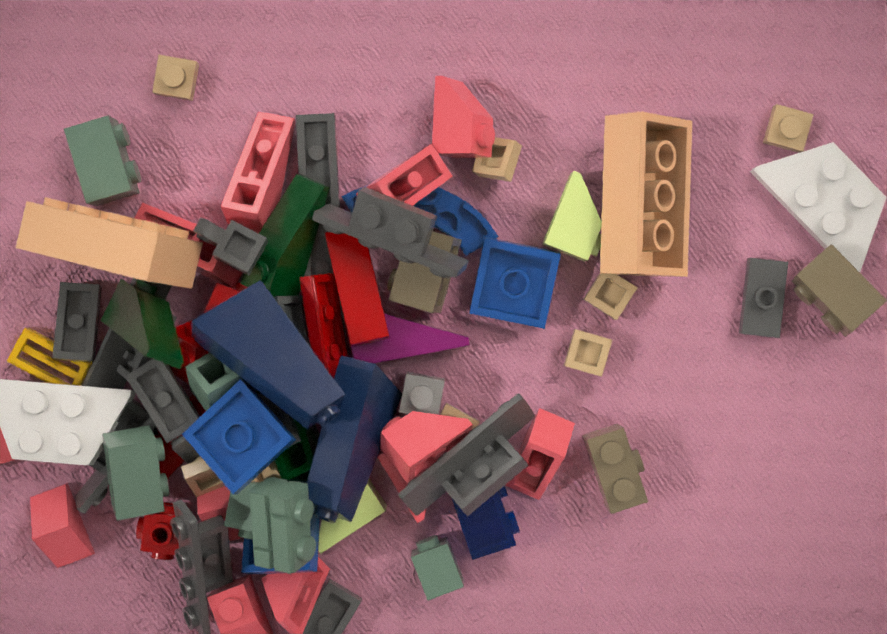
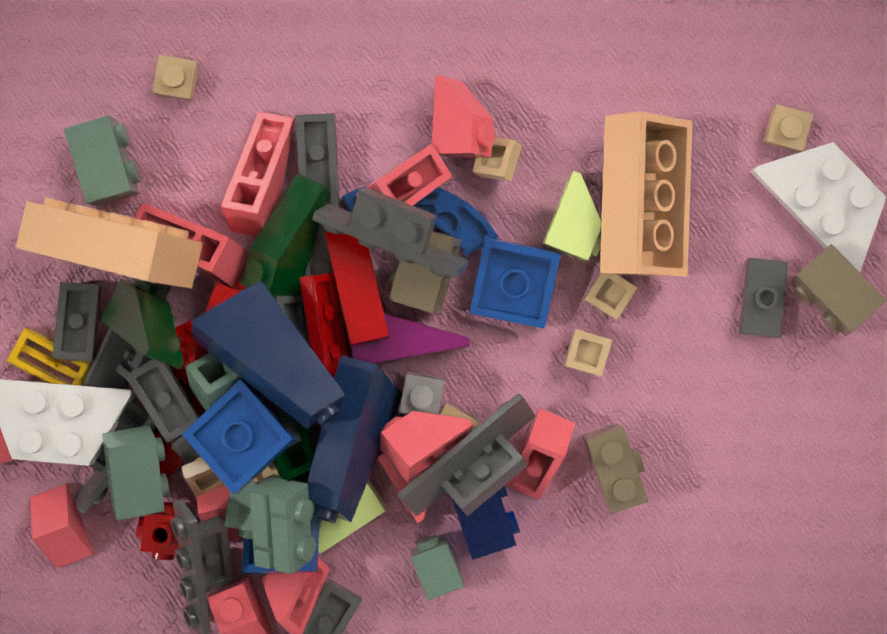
dark grey plate [193,217,268,276] -> none

